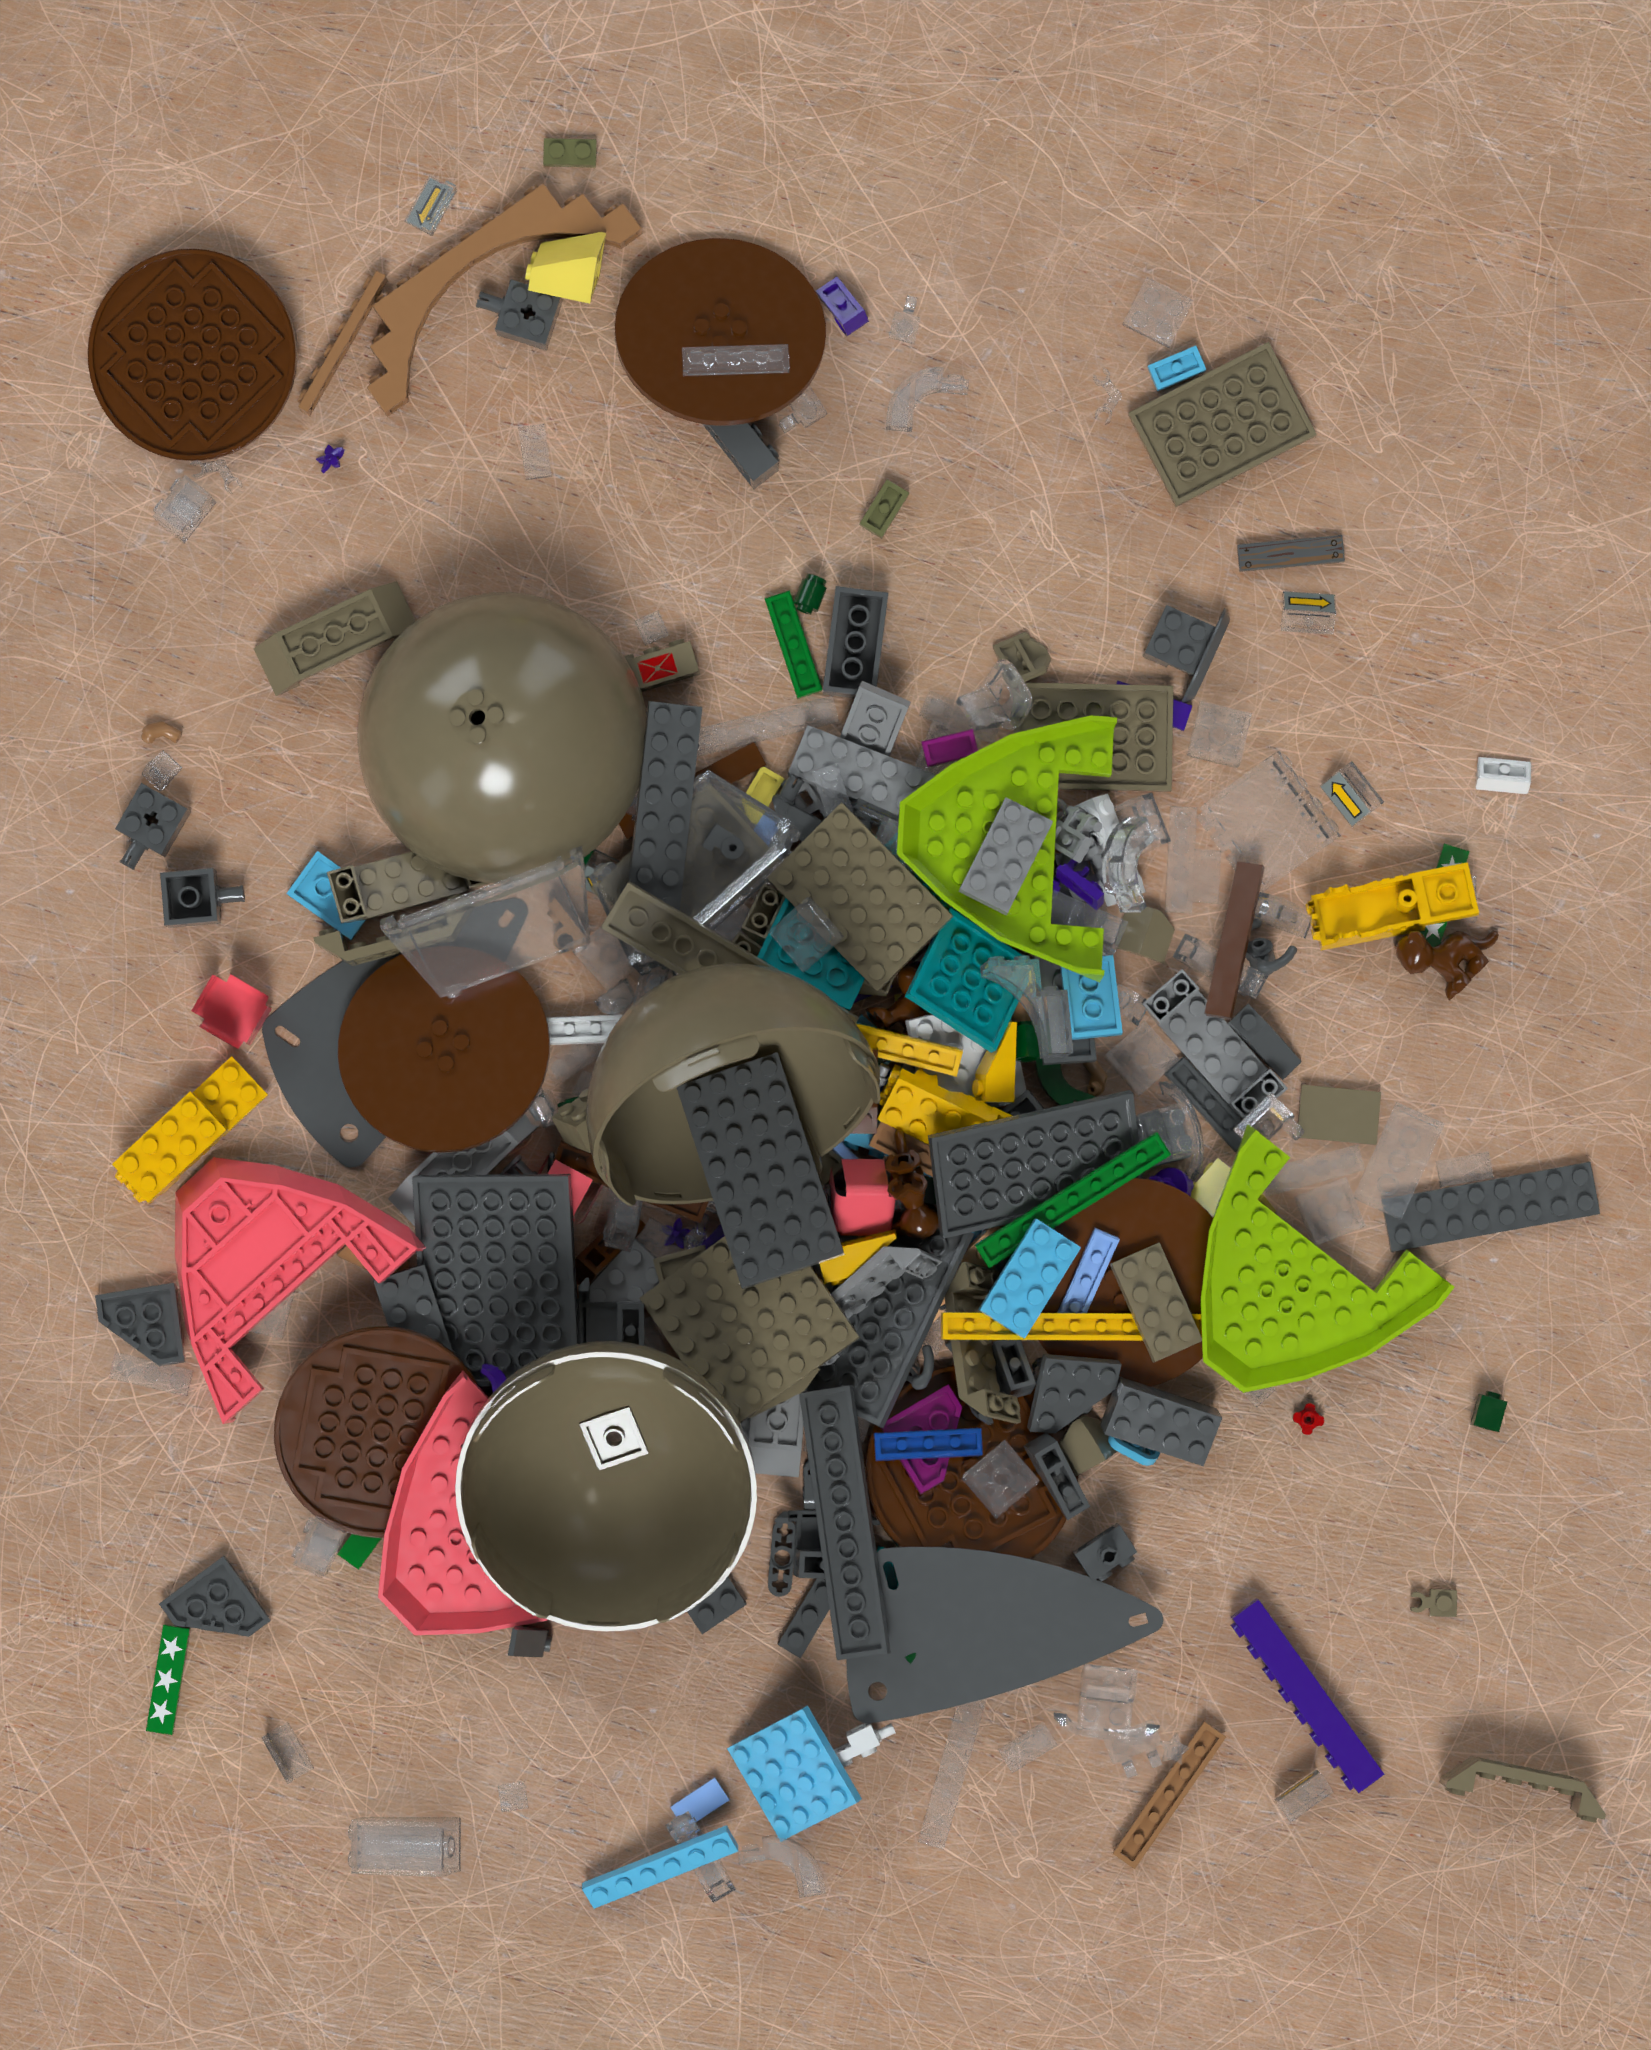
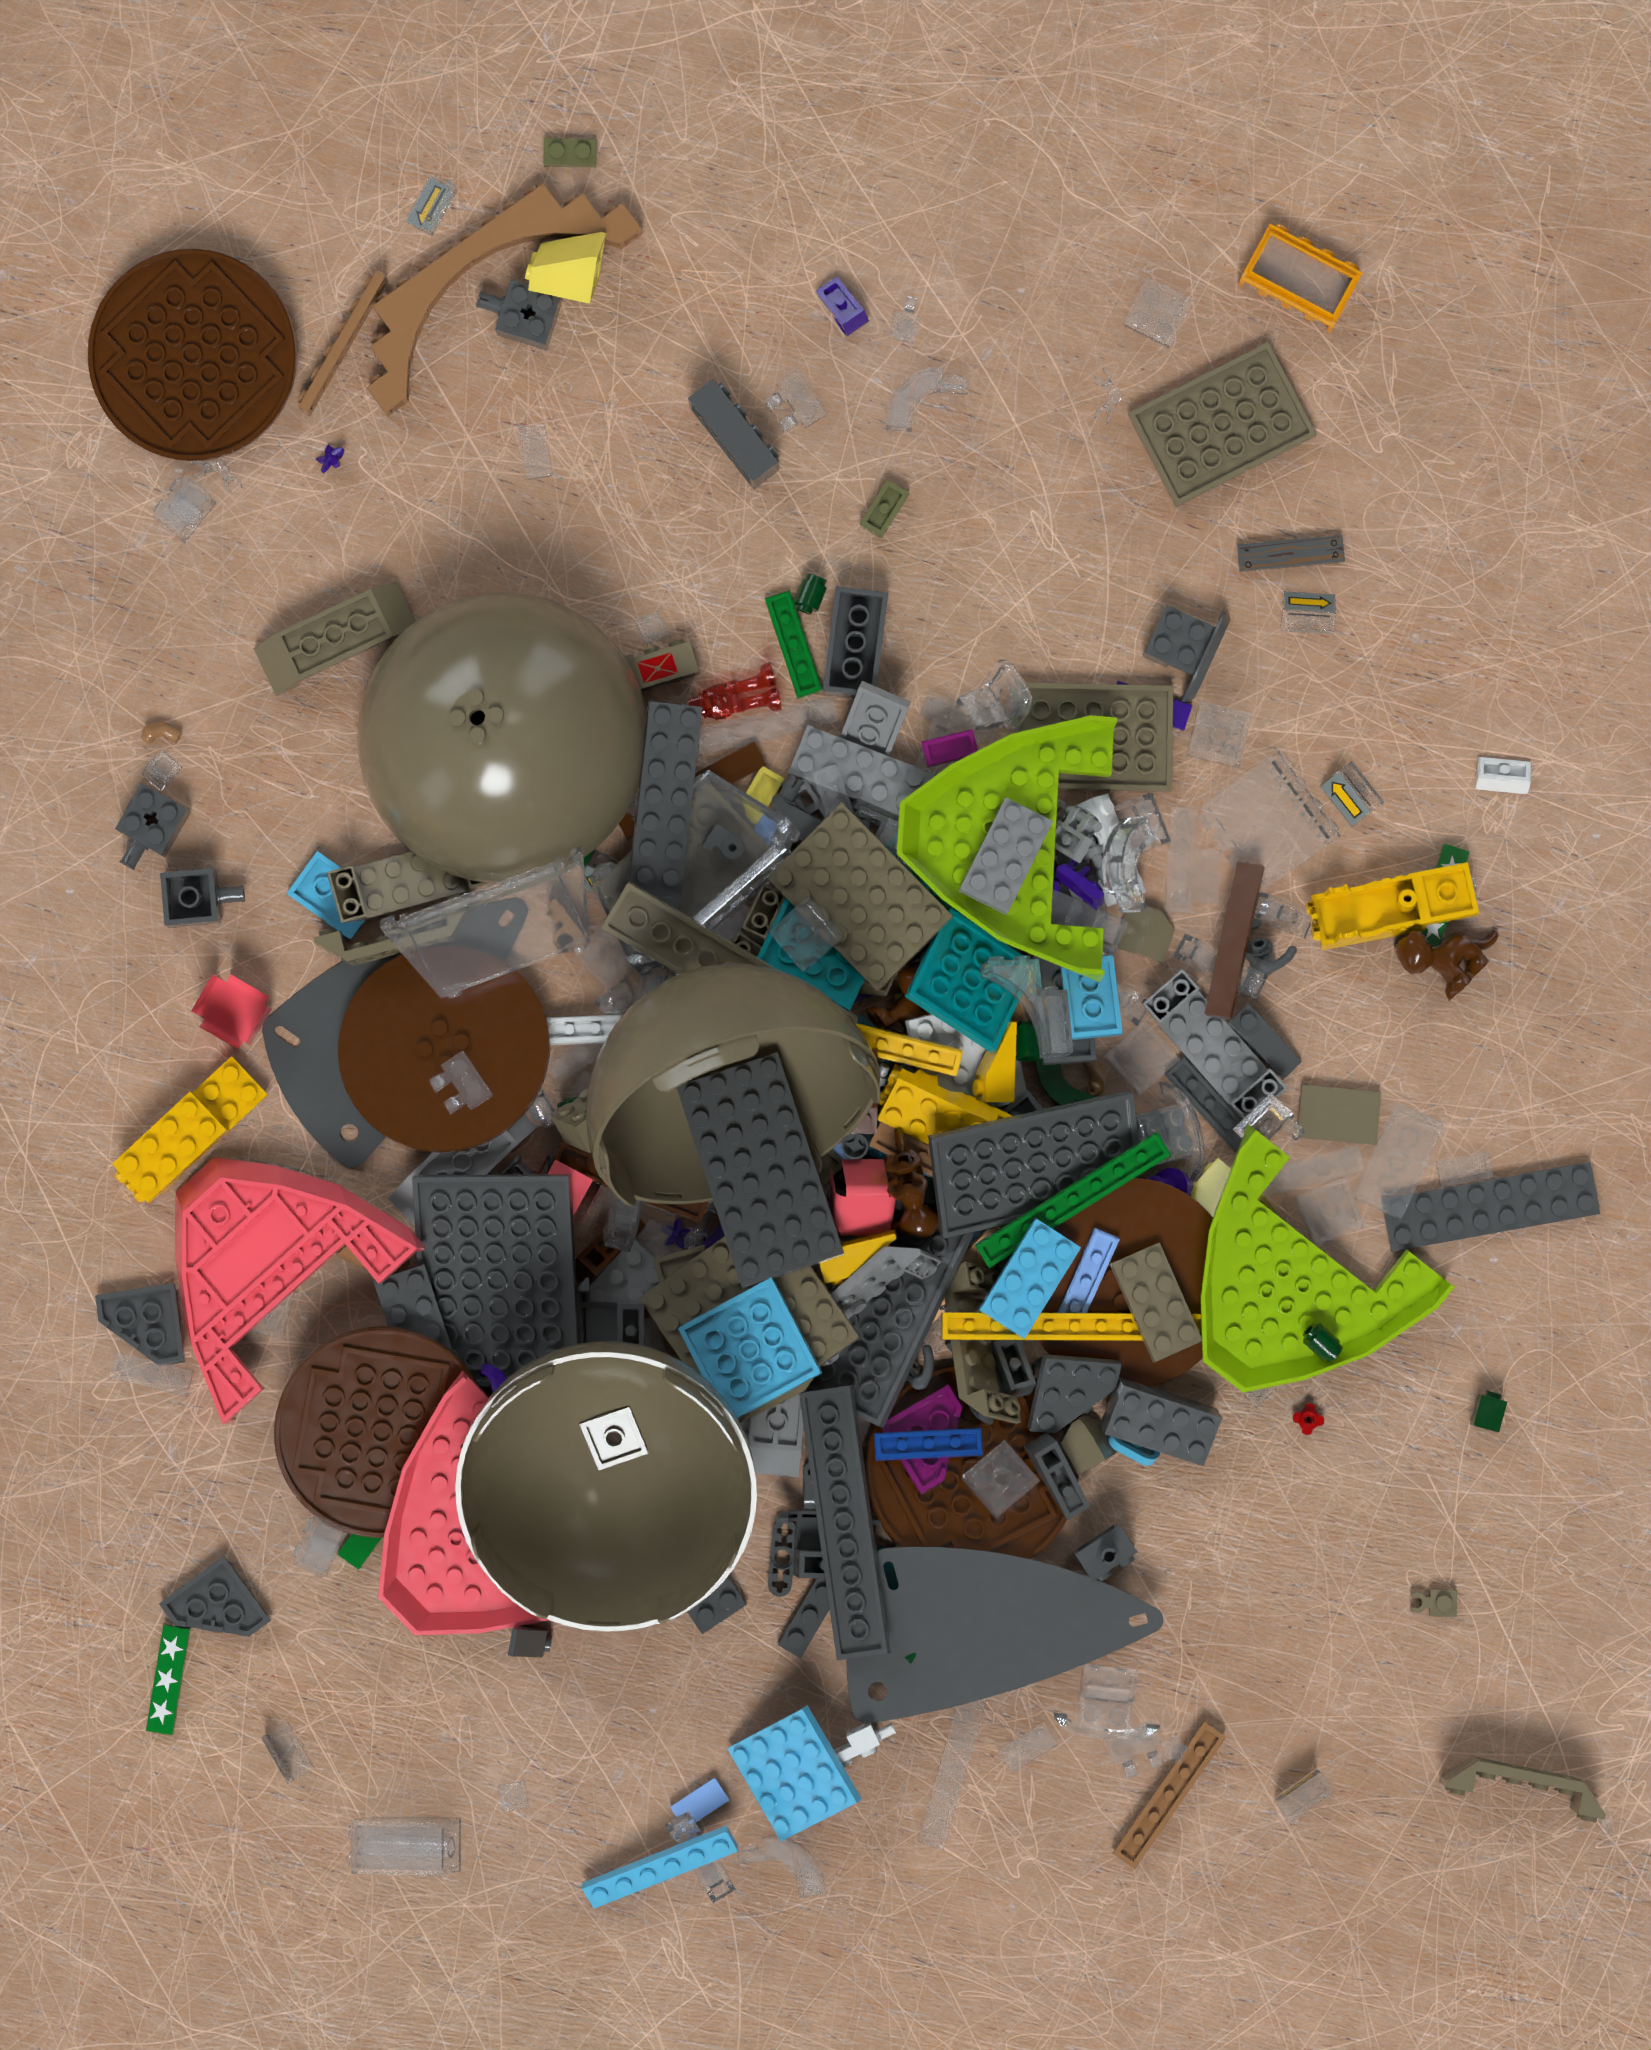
reddish brown plate [615,238,826,426] -> none
clear plate [682,344,790,376] -> none
dark tan slope [993,632,1051,687] -> none
medium azure plate [1147,346,1206,391] -> none
dark purple brick [1231,1598,1385,1793] -> none
none -> clear plate [429,1051,493,1115]
none -> medium azure plate [678,1277,822,1419]
none -> clear red piece [687,662,782,720]
none -> dark grey wheel [842,1133,869,1159]
none -> window [1238,224,1363,333]
none -> dark green brick [1303,1323,1343,1362]

